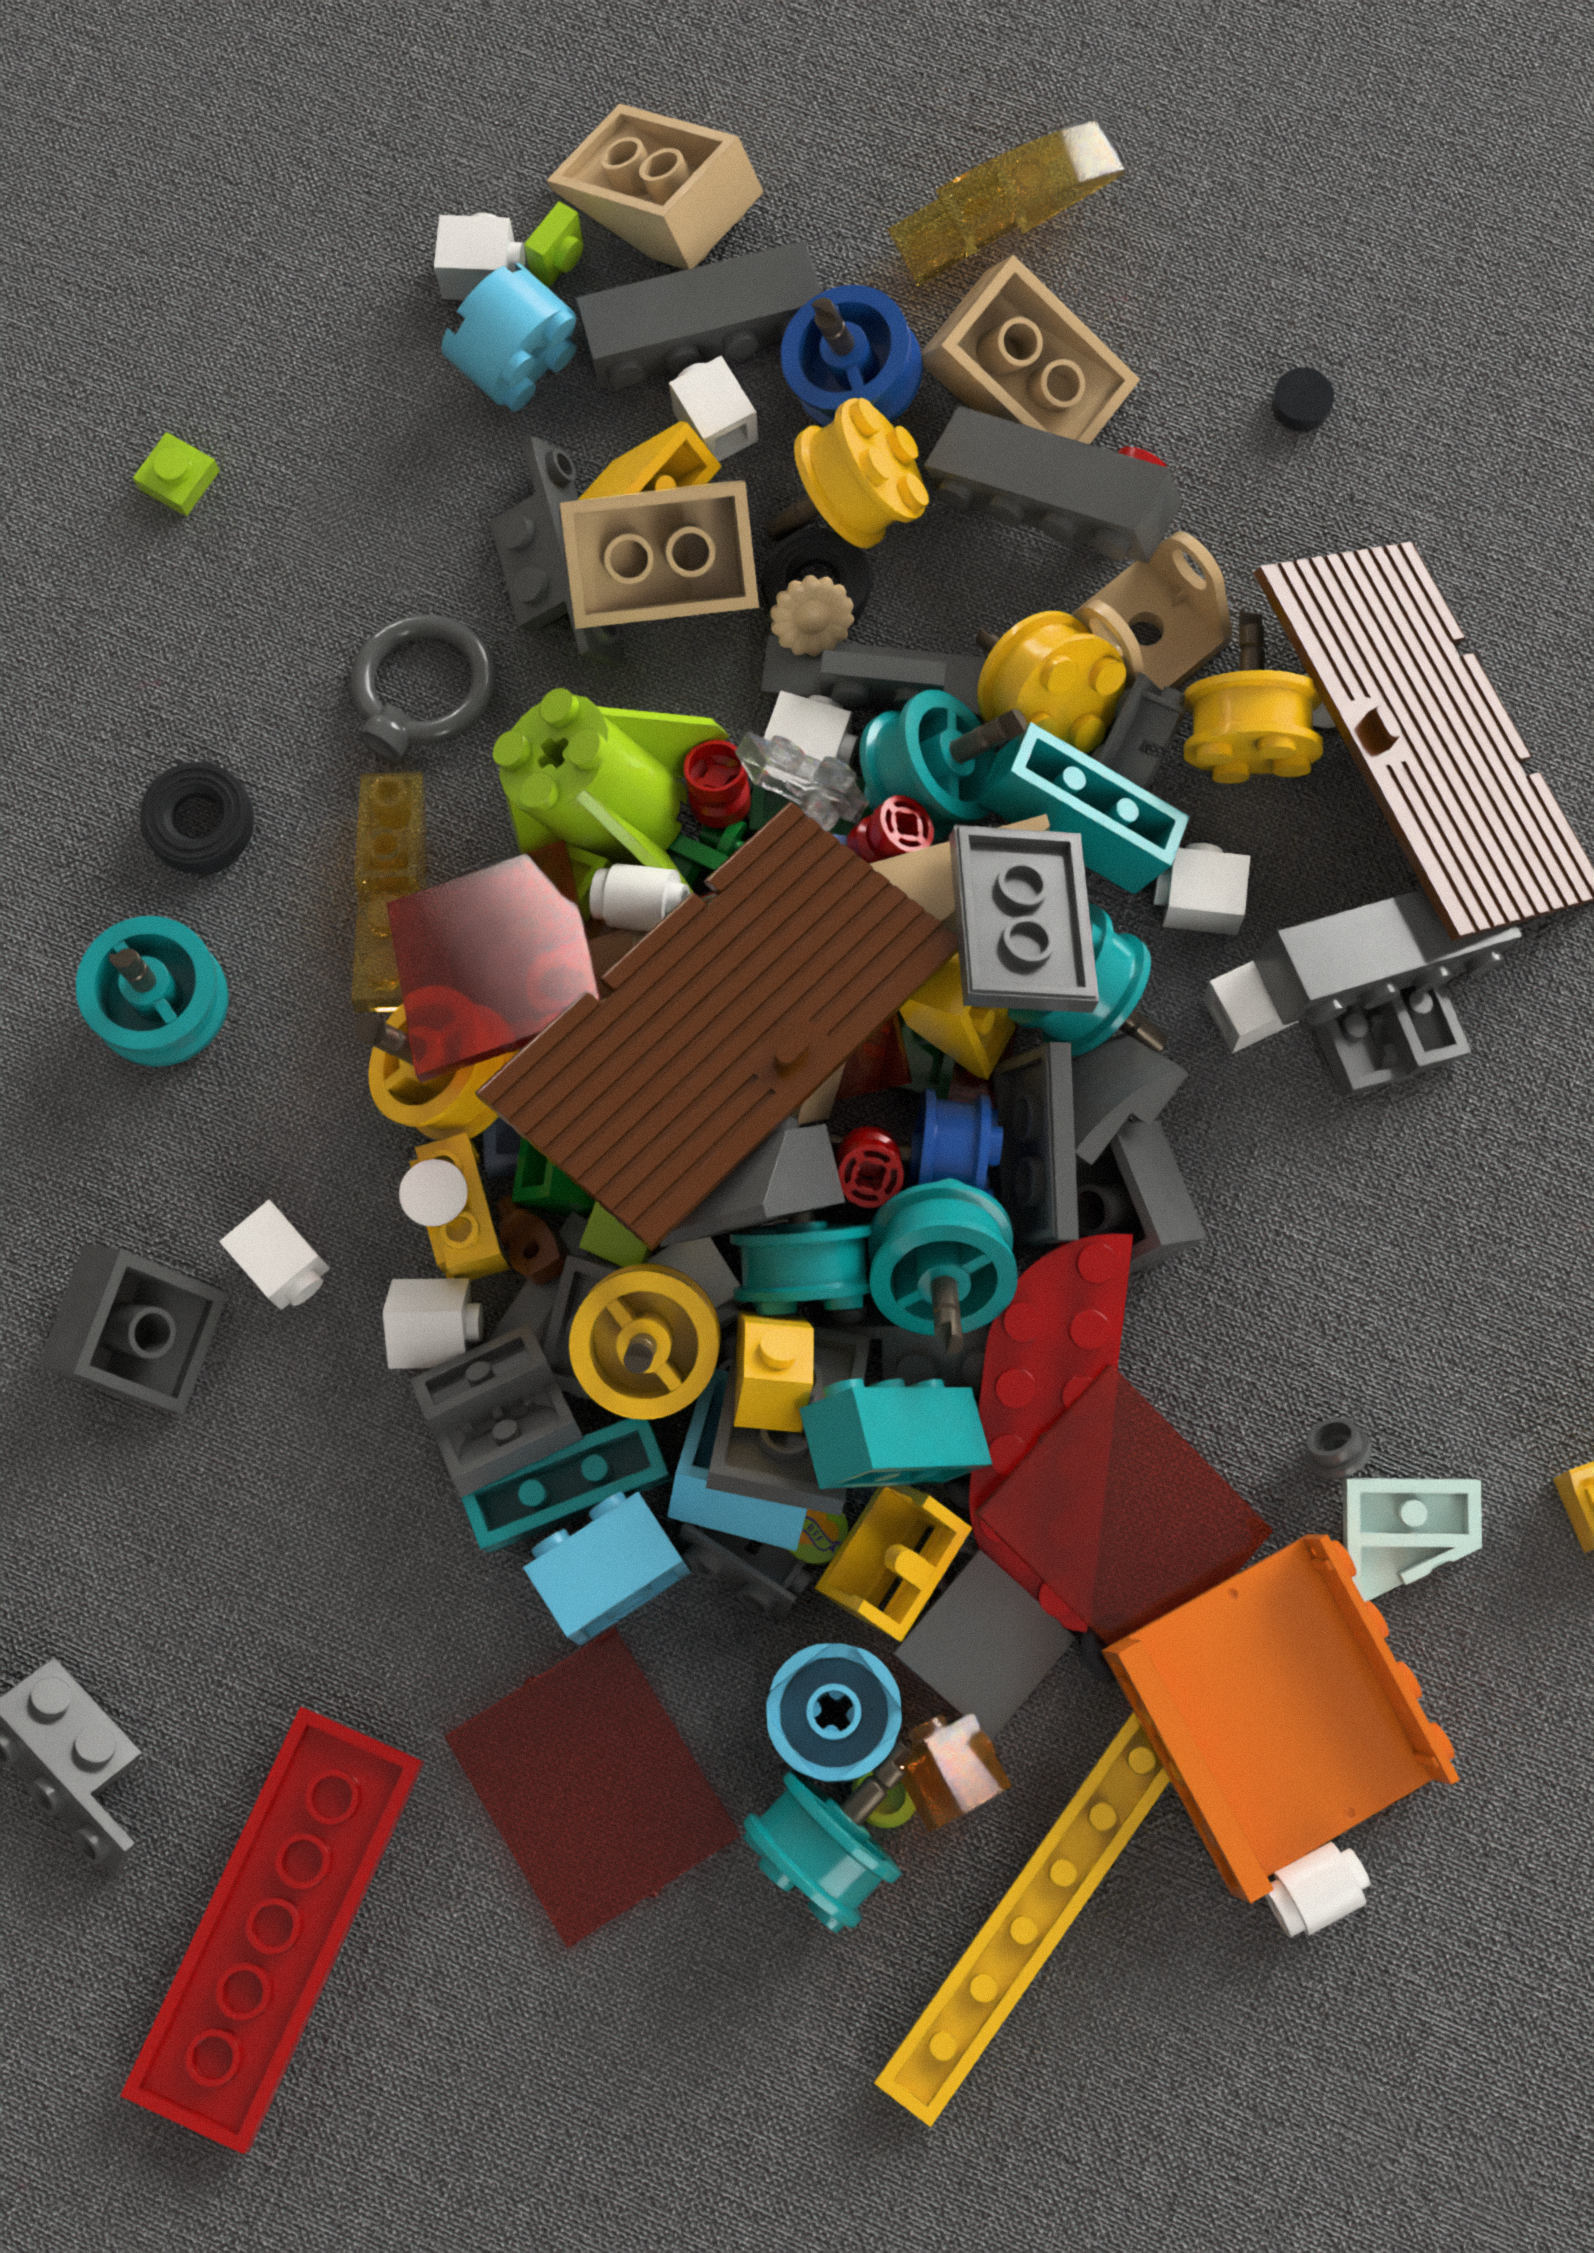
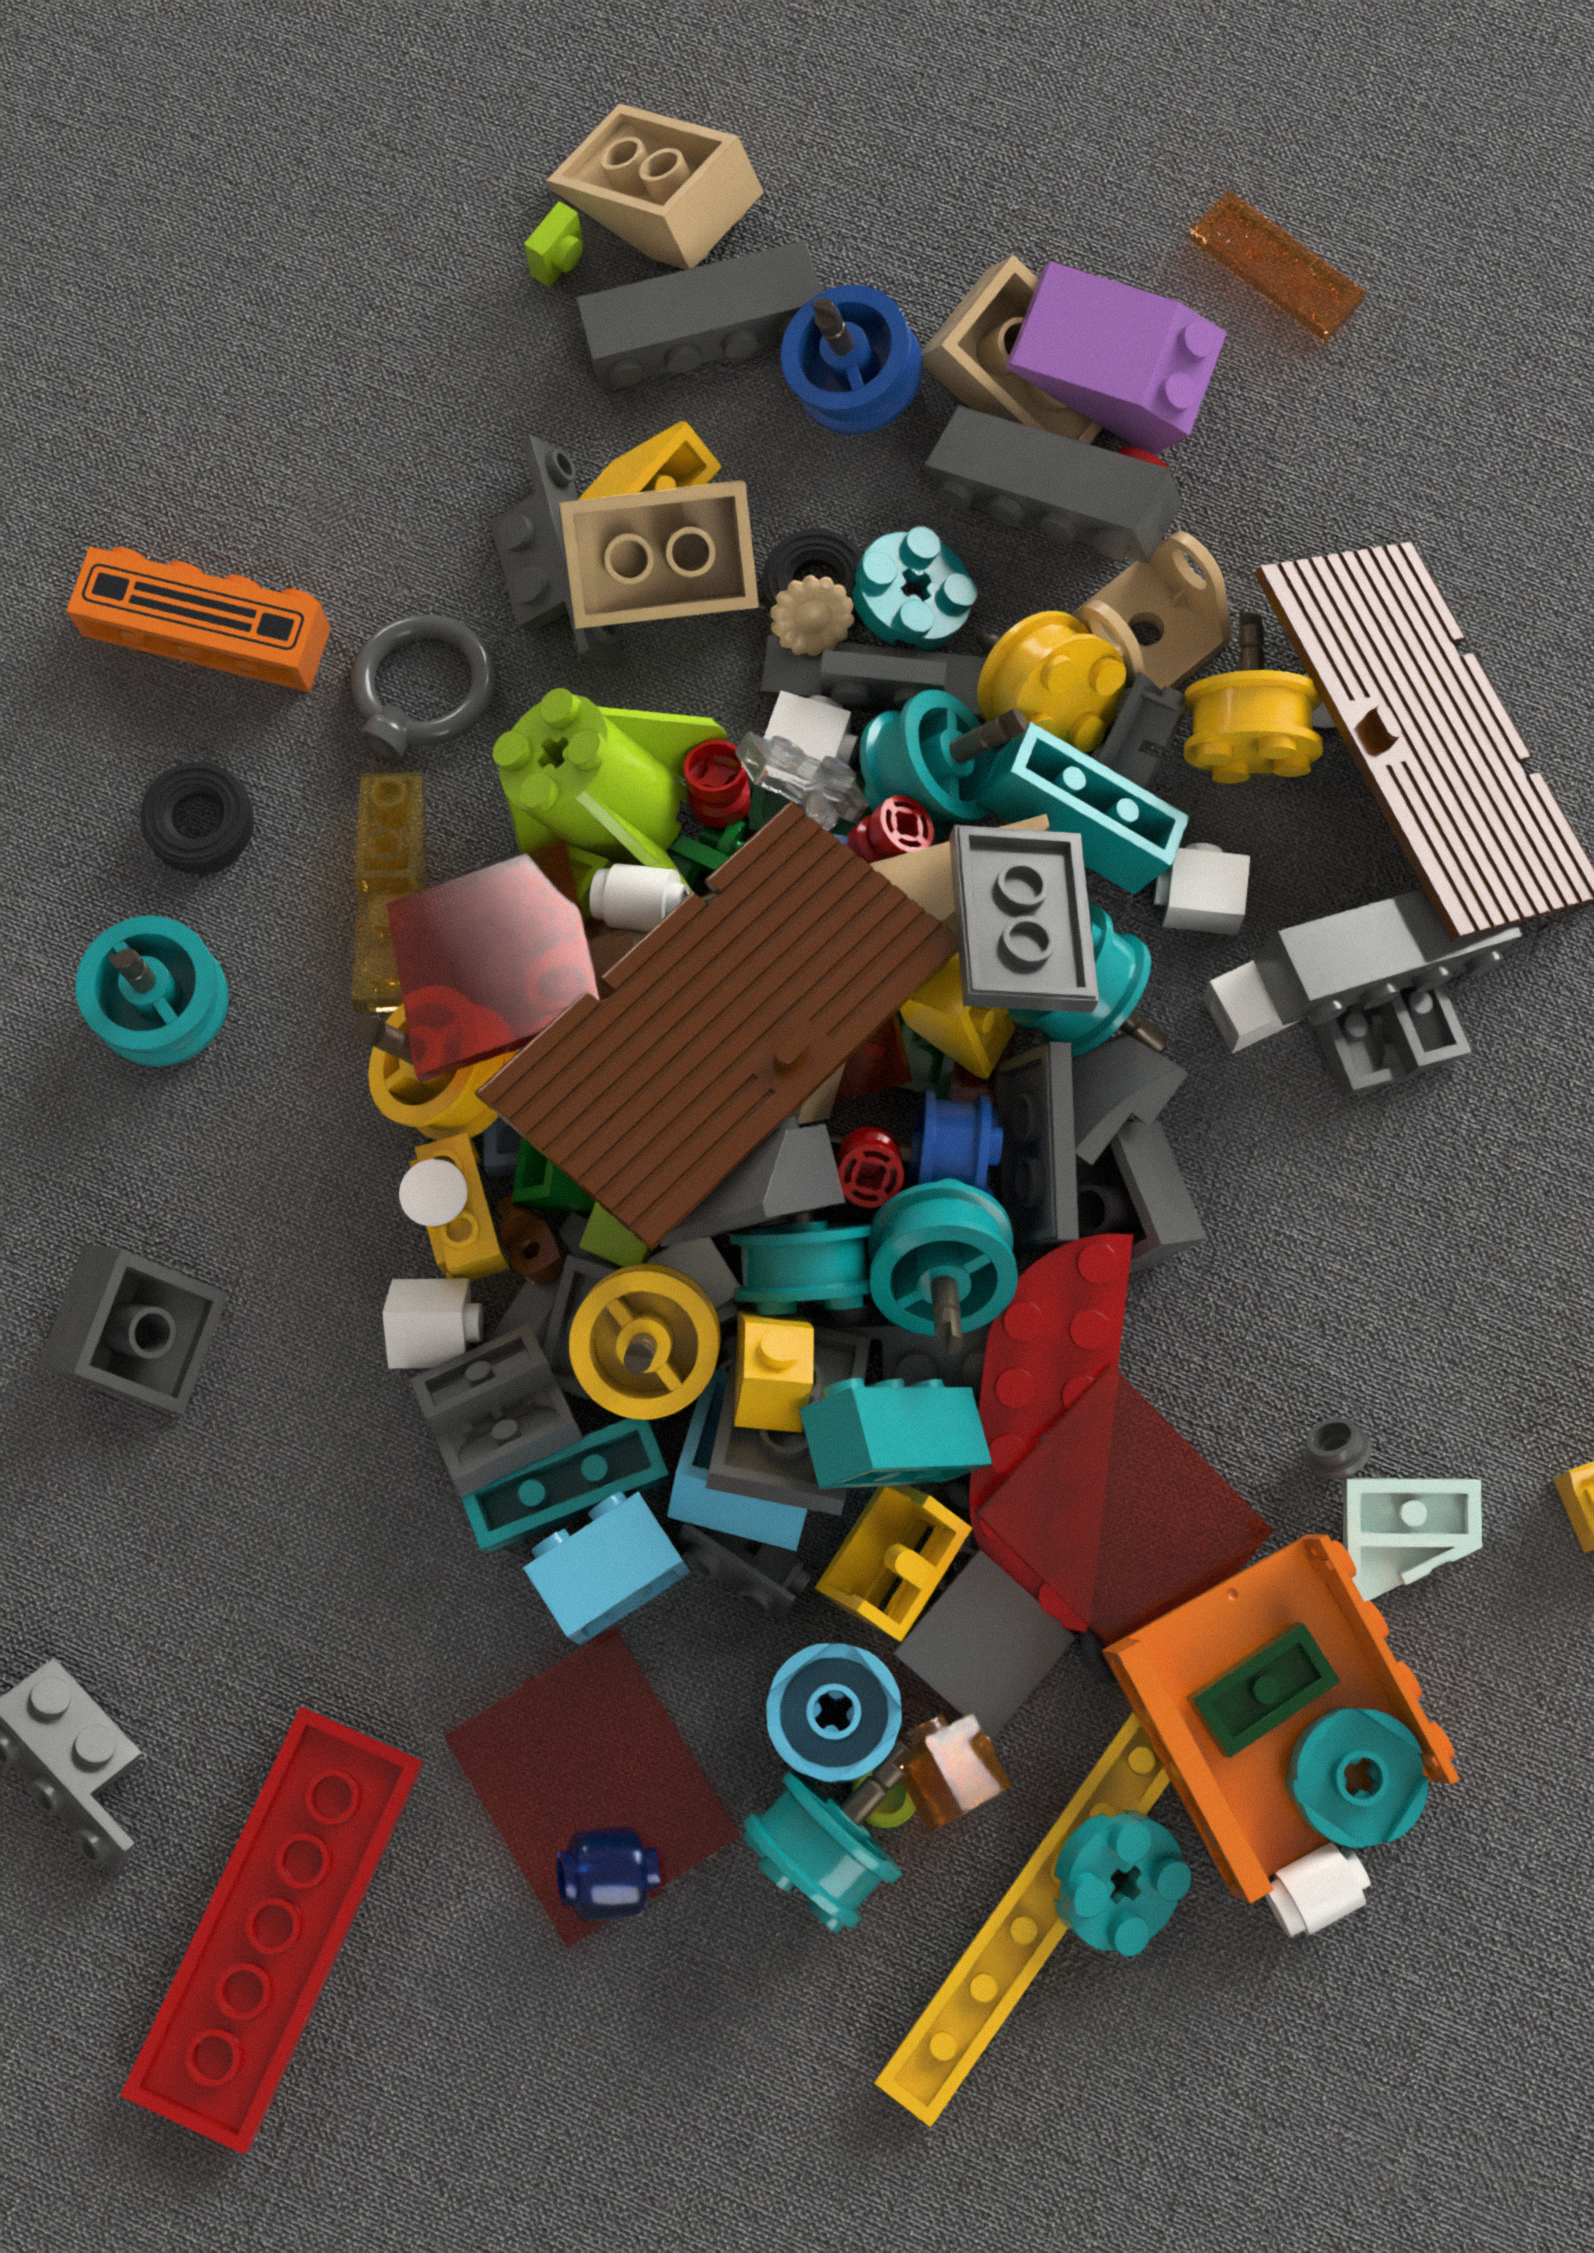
lime plate [133,432,220,517] -> none
white brick [219,1199,330,1310] -> none
white brick [434,213,525,300] -> none
medium azure brick [441,263,577,412] -> none
white brick [669,355,759,462] -> none
yellow wheel [766,398,929,549] -> none
tile [788,1509,849,1566] -> none
clear yellow slope [887,121,1125,286] -> none
black tile [1272,367,1335,432] -> none
none -> orange brick [66,546,331,693]
none -> clear blue head [556,1826,660,1922]
none -> plate [852,526,978,651]
none -> medium lavender slope [1005,261,1227,455]
none -> teal plate [1054,1810,1192,1956]
none -> dark green plate [1186,1622,1341,1758]
none -> clear orange tile [1190,190,1366,342]
none -> teal plate [1285,1707,1428,1848]

